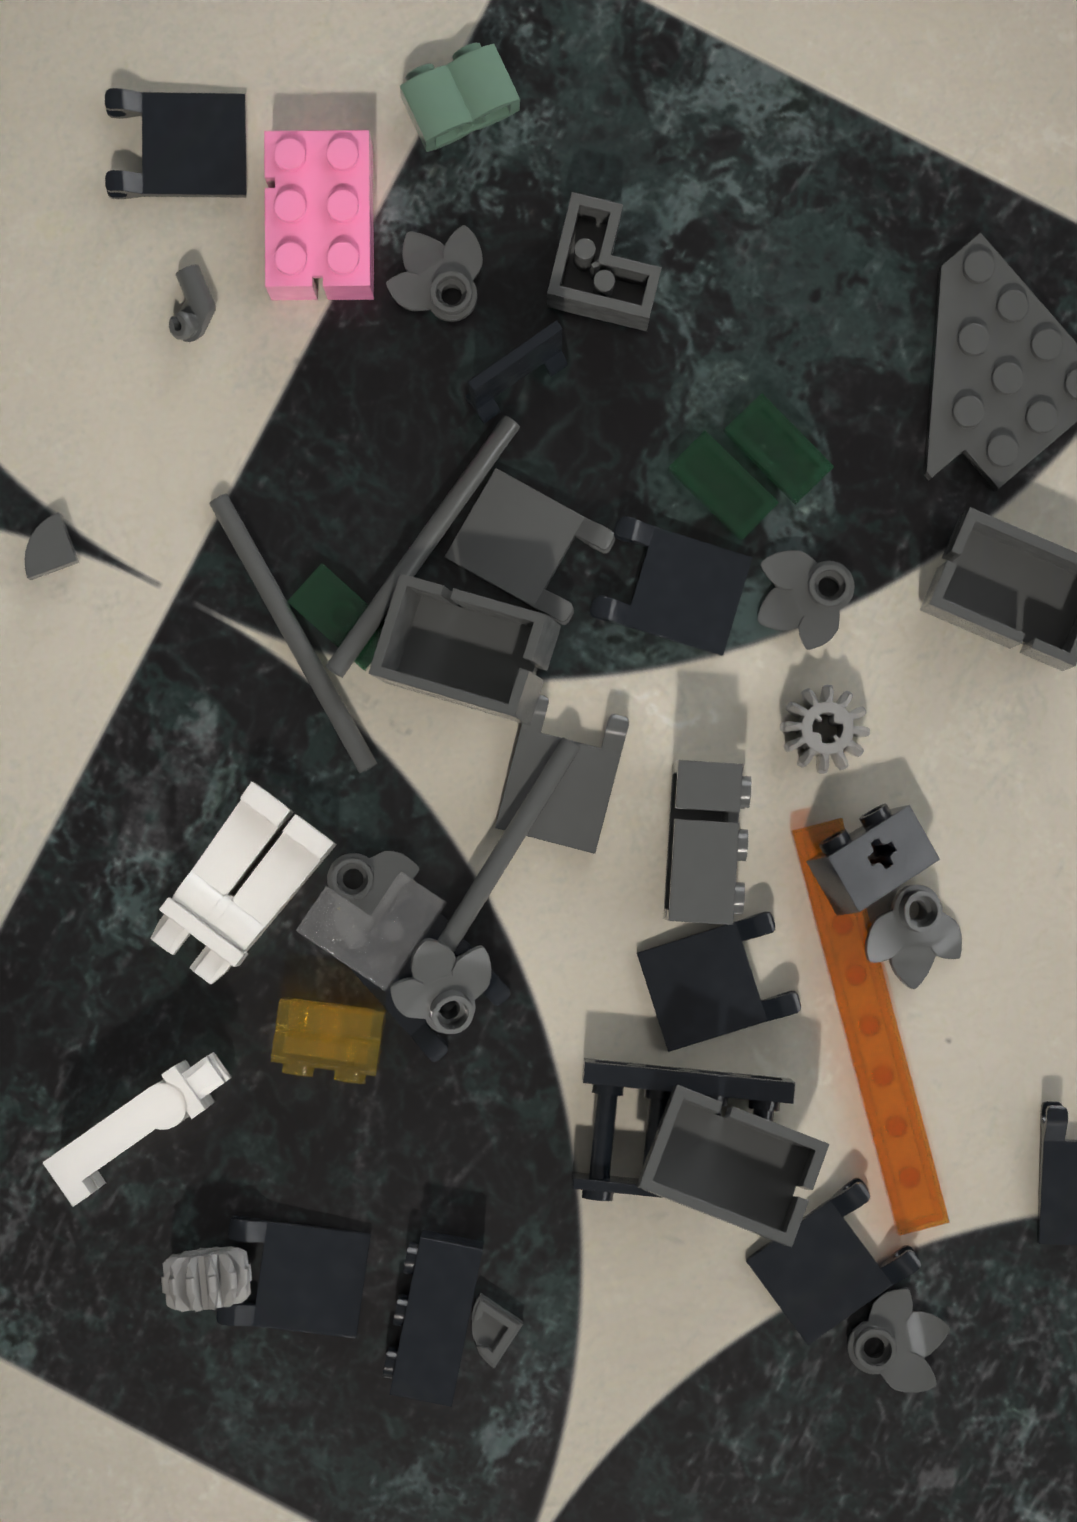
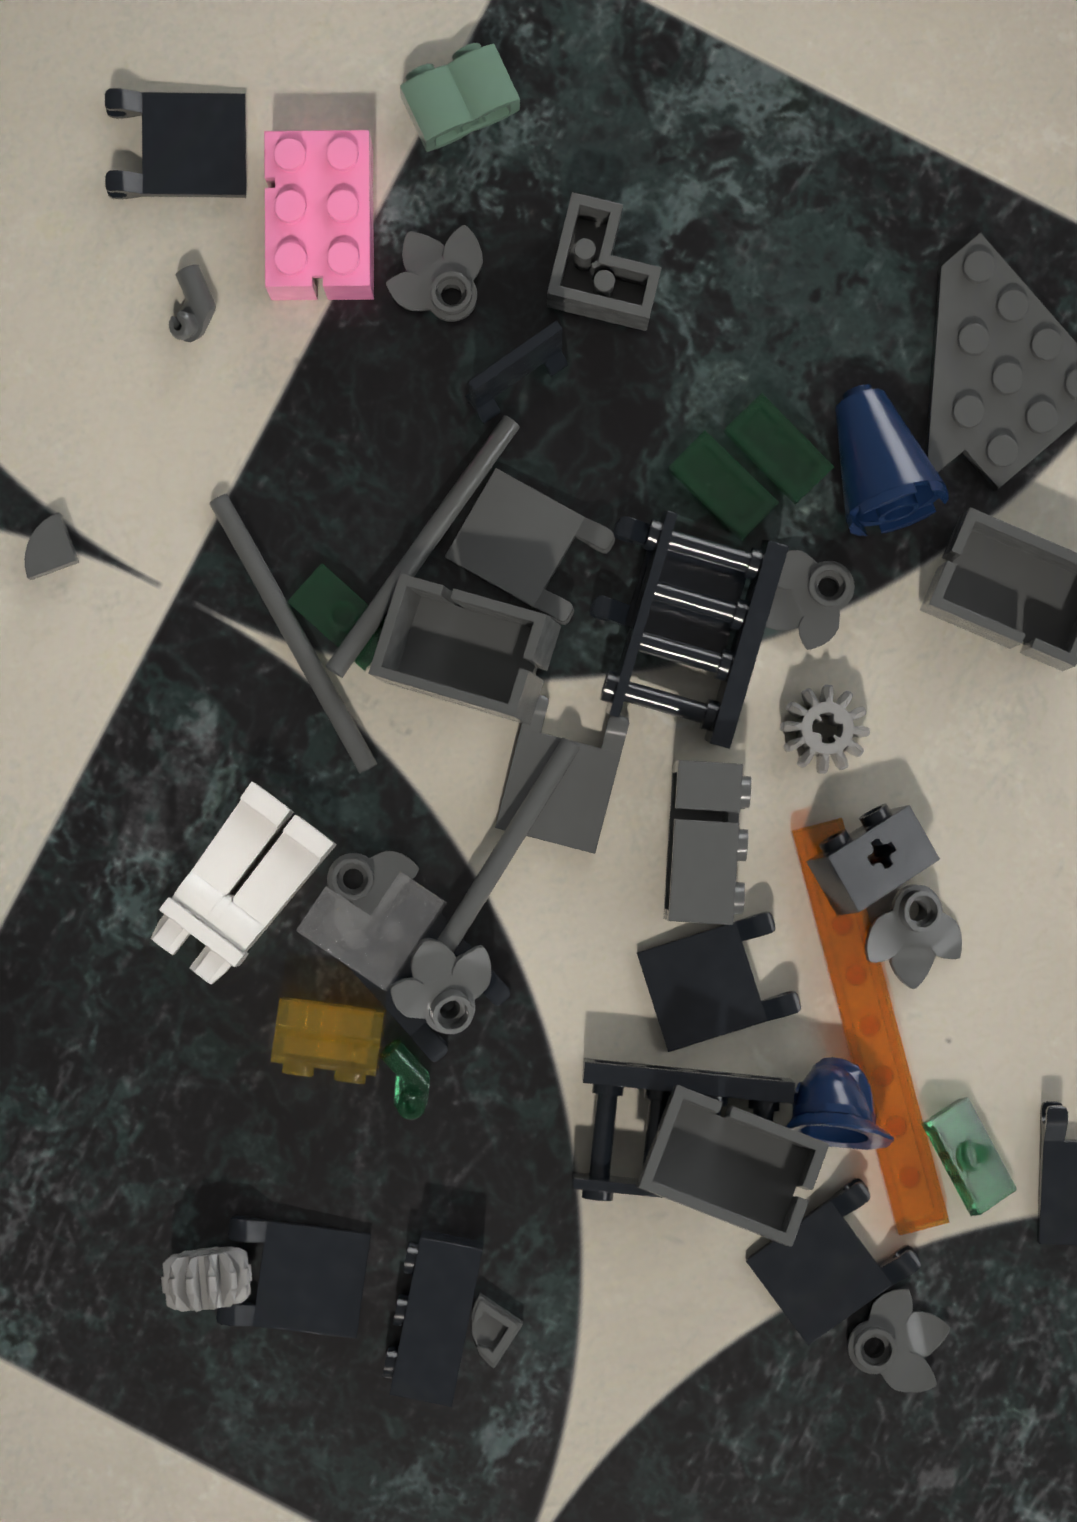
white hips [43,1052,231,1207] -> none
none -> clear green arm [380,1039,430,1120]
none -> black fence [600,511,789,749]
none -> dark blue piece [785,1057,894,1150]
none -> dark blue cone [835,385,949,536]
none -> clear green plate [921,1097,1017,1216]

